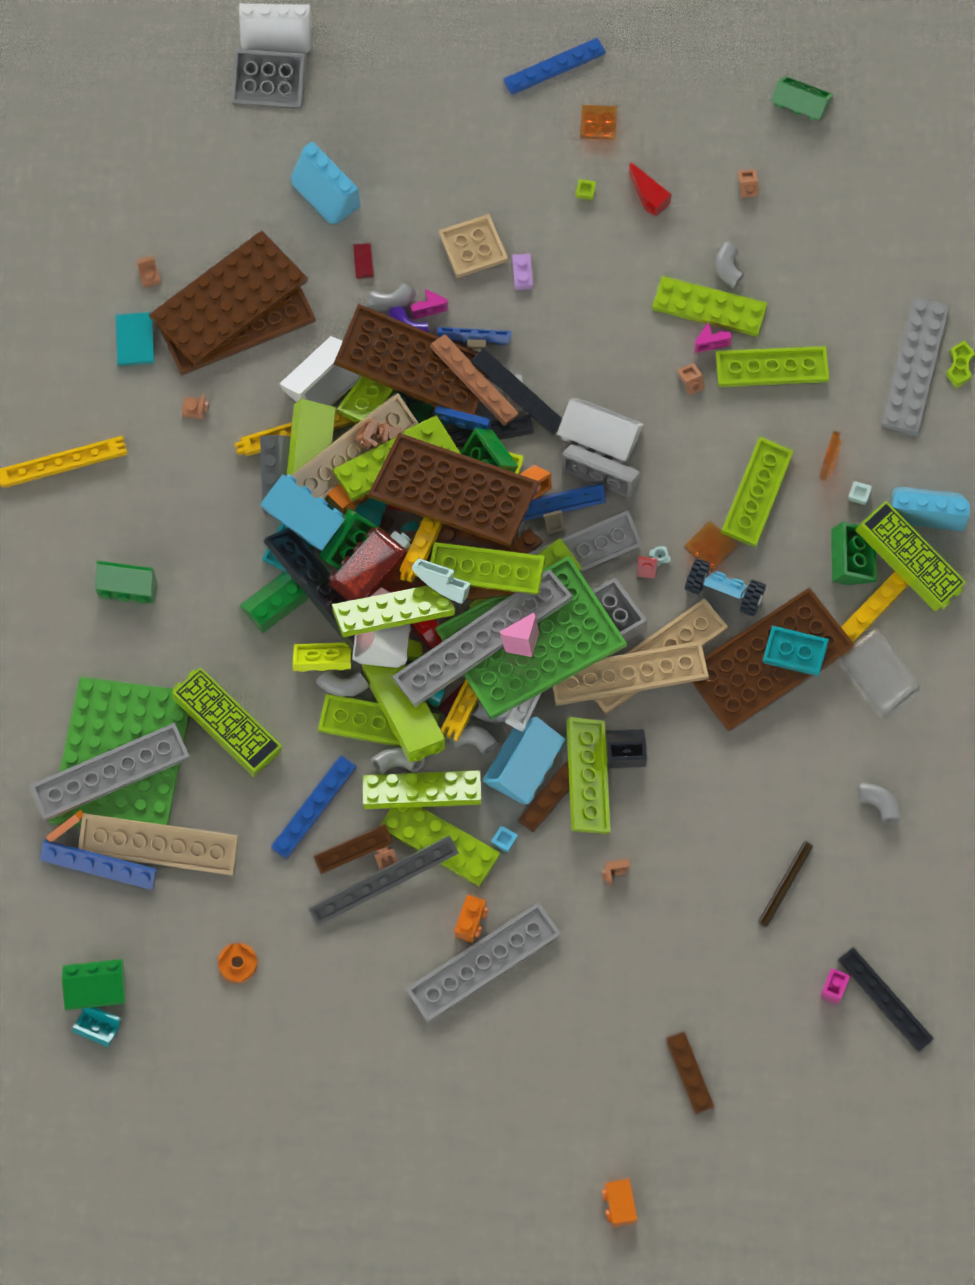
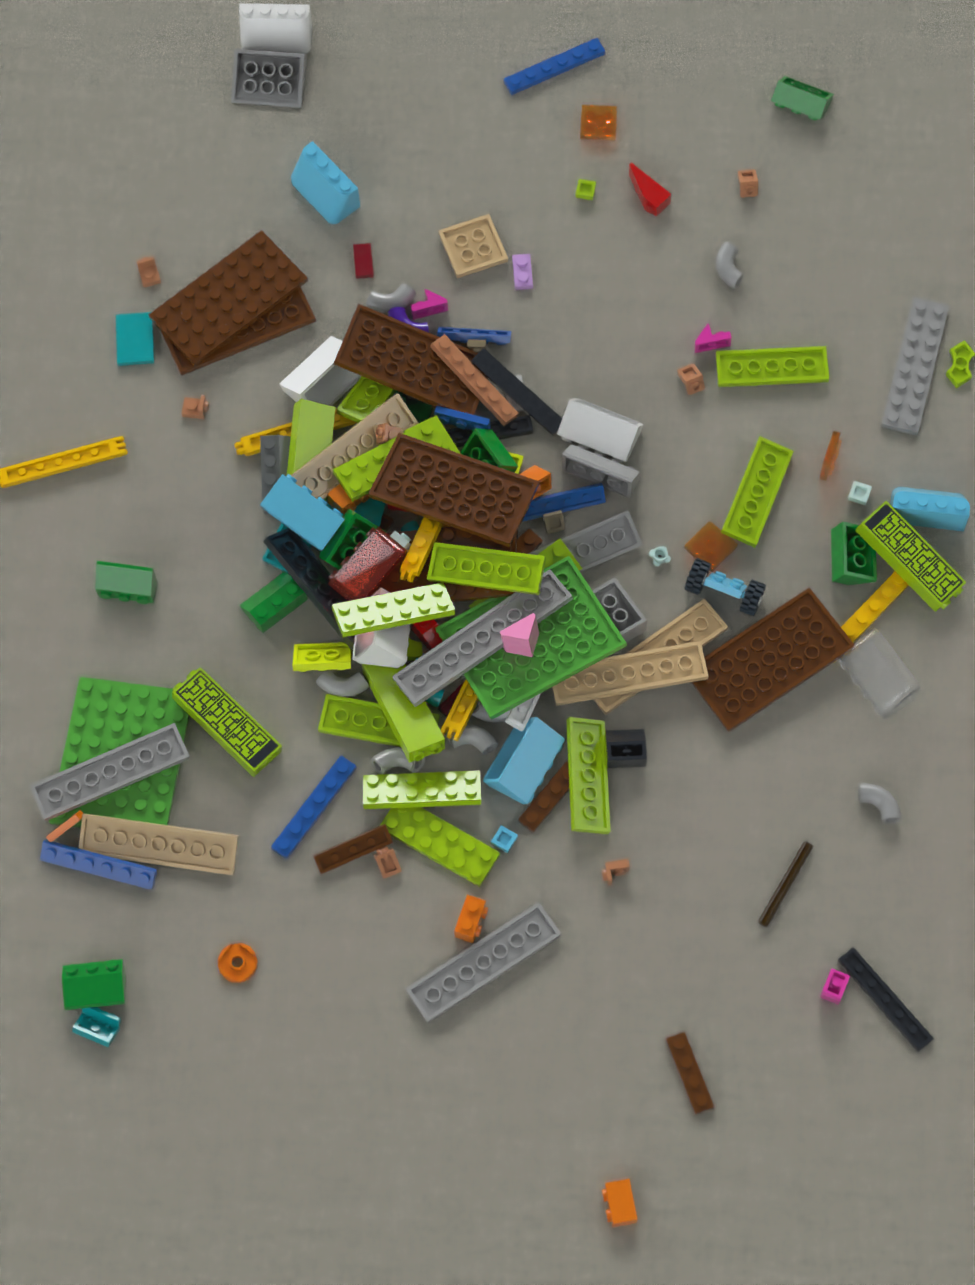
dark grey plate [308,835,459,926] -> none
nougat bracket [355,418,379,449] -> none
light aqua slope [412,558,471,604] -> none
plate [636,557,657,579] -> none
lime plate [652,276,767,337] -> none
teal tile [762,626,829,677] -> none

